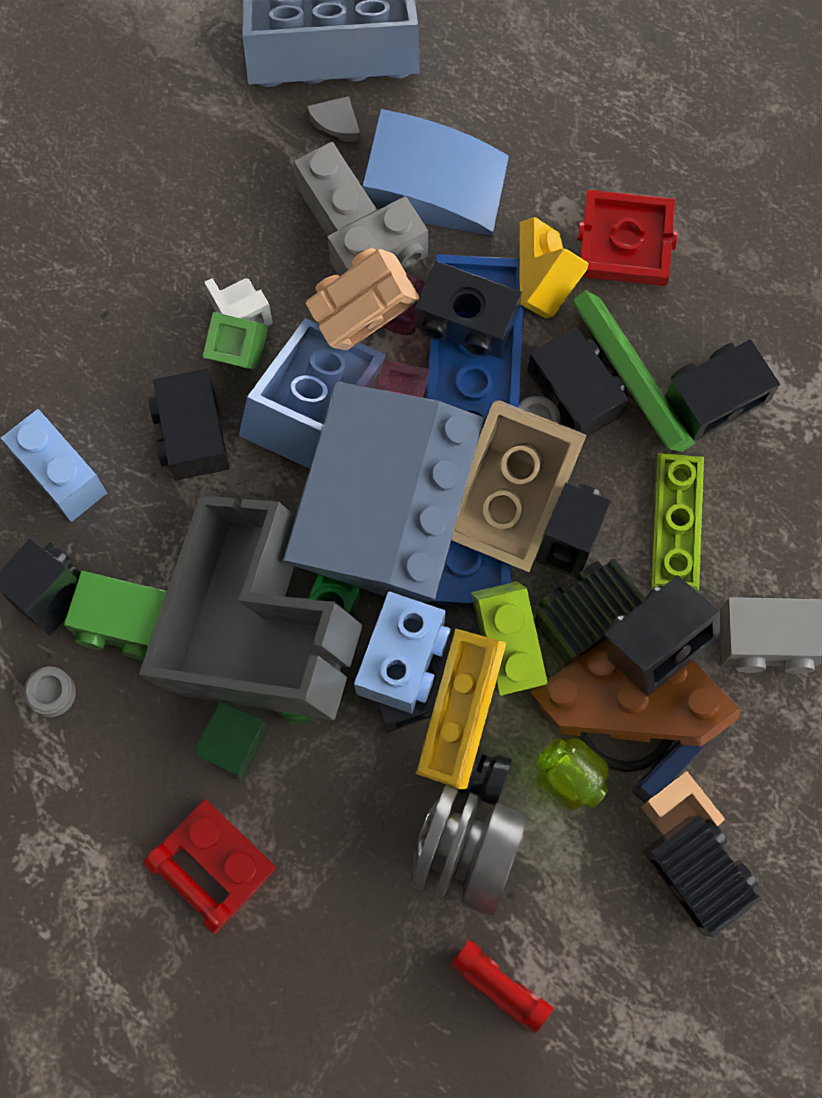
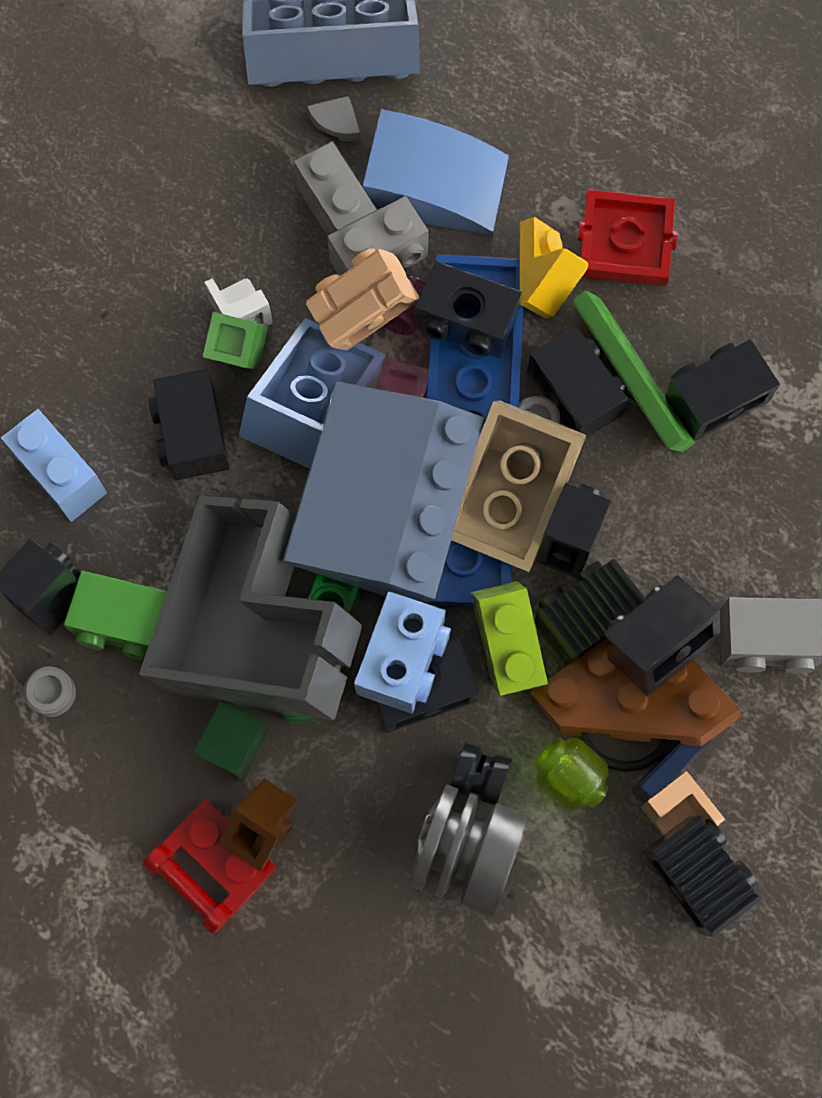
yellow tile [416,629,506,789] -> none
red plate [449,939,554,1034] -> none
lime tile [649,453,704,592] -> none
none -> reddish brown brick [219,778,297,871]

